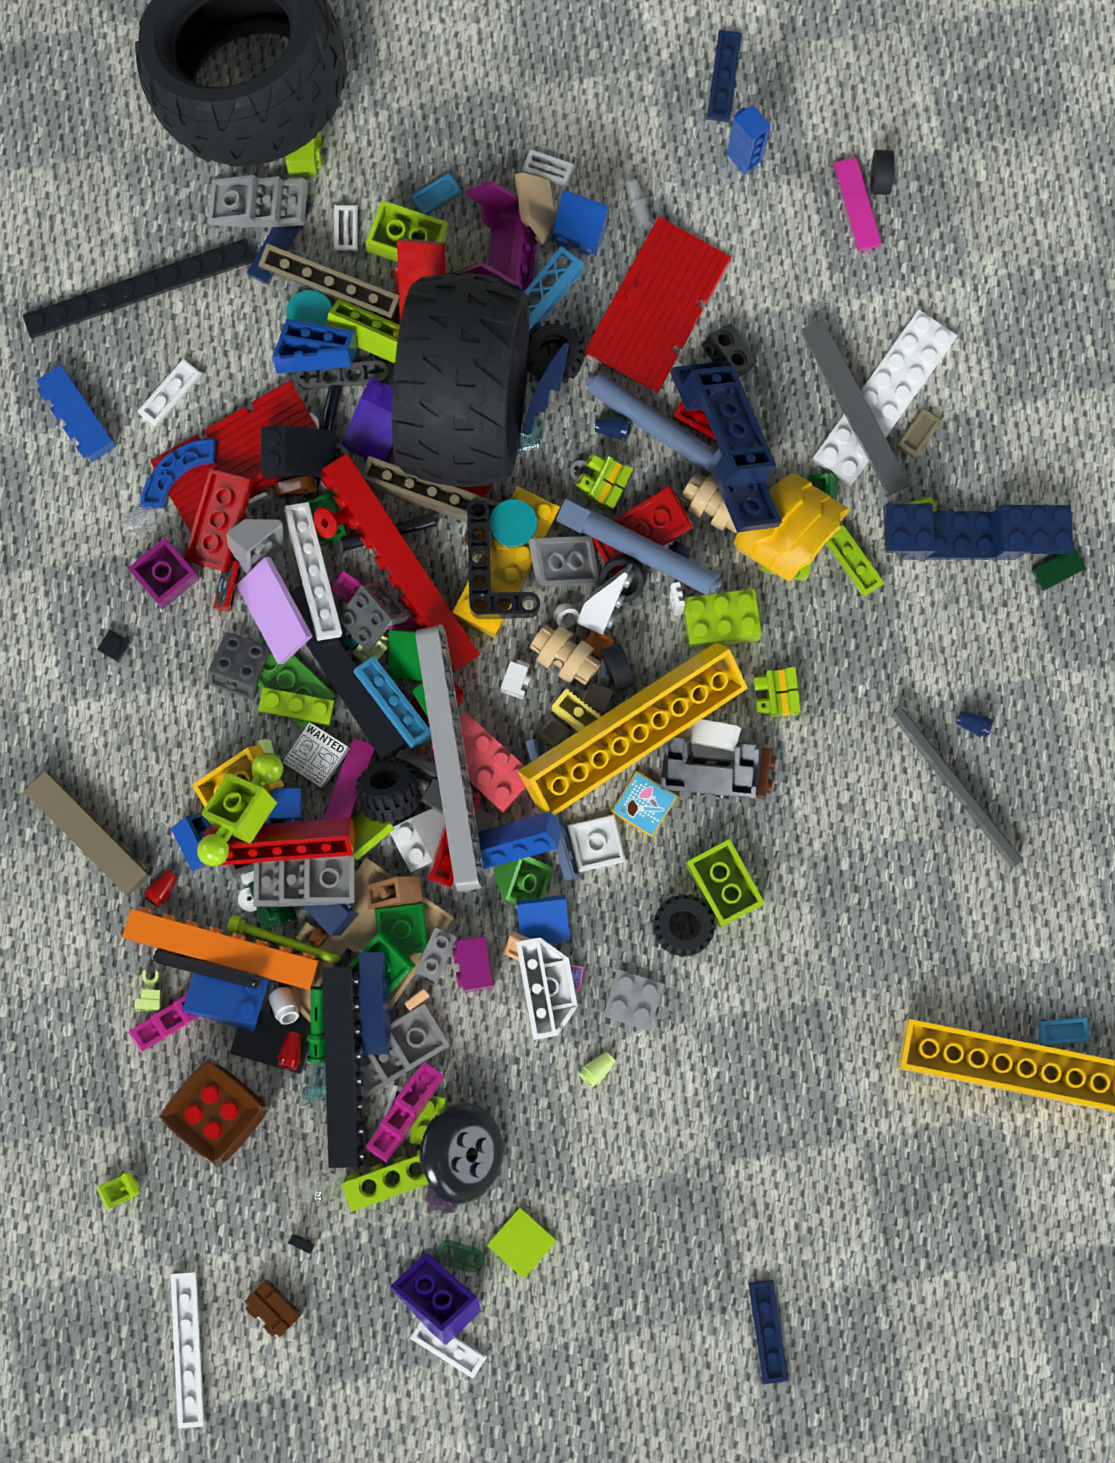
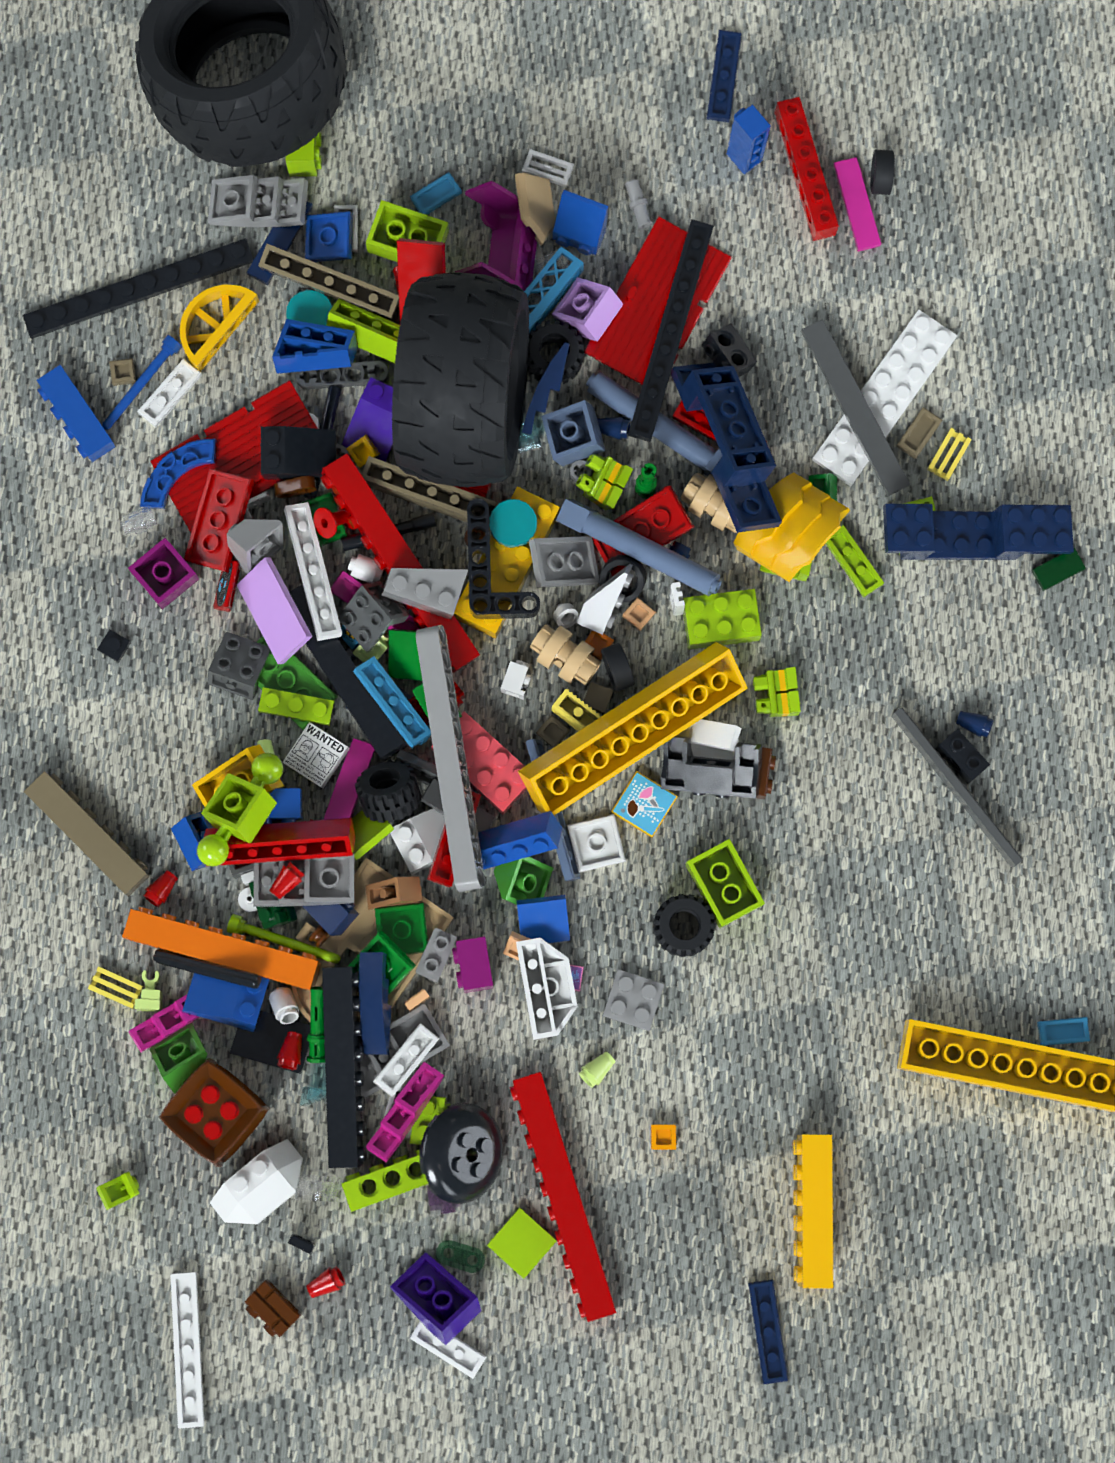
none -> light yellow tile [88,966,144,1009]
none -> blue piece [102,335,182,430]
none -> dark tan tile [109,358,136,386]
none -> bright green slope [149,1023,207,1094]
none -> yellow window [180,284,259,372]
none -> white wedge [210,1139,303,1224]
none -> red cone [269,862,305,899]
none -> blue tile [305,211,353,262]
none -> red cone [306,1266,345,1298]
none -> yellow tile [346,434,380,468]
none -> white brick [347,553,384,583]
none -> white tile [373,1023,439,1097]
none -> light grey wedge [381,568,468,619]
none -> red brick [509,1072,616,1322]
none -> sand blue brick [541,400,606,466]
none -> lavender brick [552,277,623,342]
none -> light nougat tile [622,597,656,631]
none -> black plate [628,219,714,442]
none -> green pin [635,463,657,499]
none -> light orange plate [651,1125,676,1150]
none -> red brick [775,96,839,241]
none -> yellow brick [793,1135,833,1288]
none -> light yellow tile [927,428,972,481]
none -> black brick [935,728,990,784]

